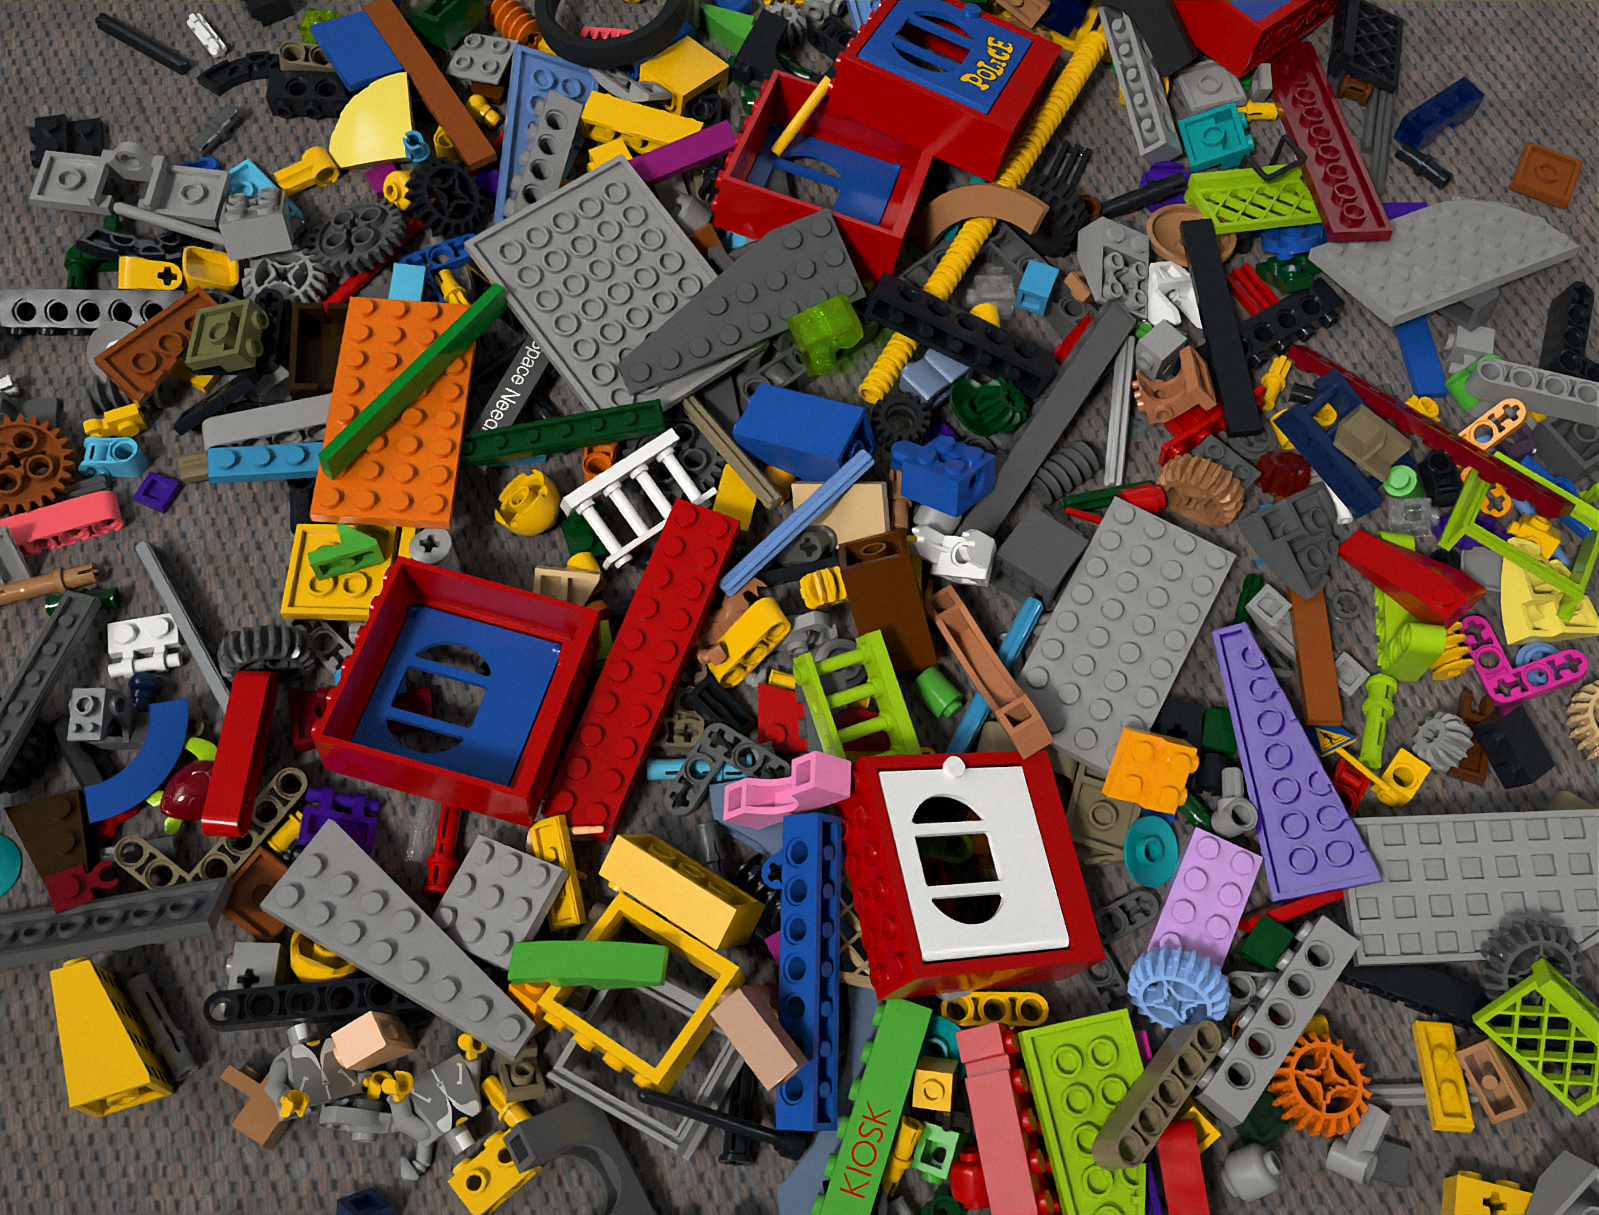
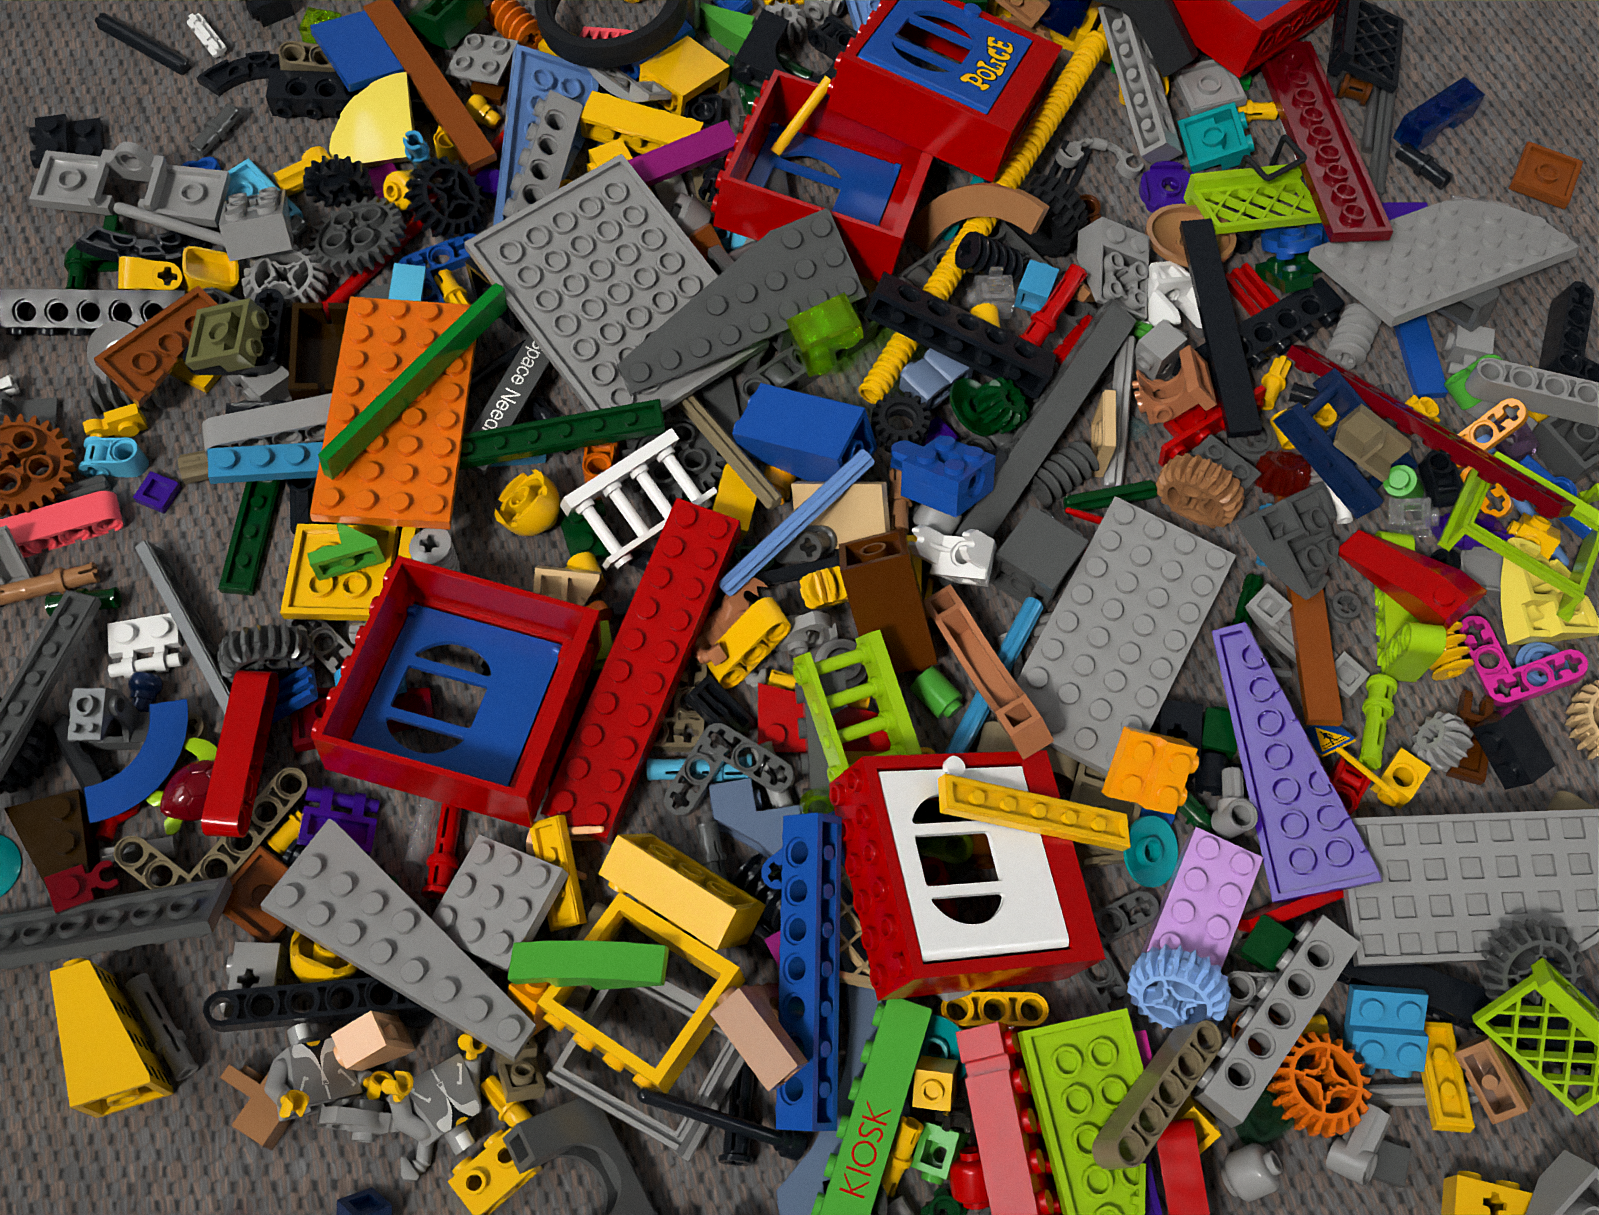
black tile [173,366,263,436] -> none
bright pink arch [723,750,852,830] -> none
black pin [1099,171,1187,219] -> none
red brick [1117,483,1166,515] -> none
light grey tile [1251,63,1273,102] -> none
none -> dark green tile [218,480,283,596]
none -> blue tile [271,666,318,725]
none -> black gear [303,154,372,208]
none -> yellow tile [938,773,1131,851]
none -> black piece [955,231,1023,285]
none -> red pin [1018,264,1088,348]
none -> light grey piece [1056,137,1144,179]
none -> tan tile [1091,390,1116,477]
none -> light grey piece [1325,303,1382,370]
none -> dark azure plate [1342,984,1429,1078]

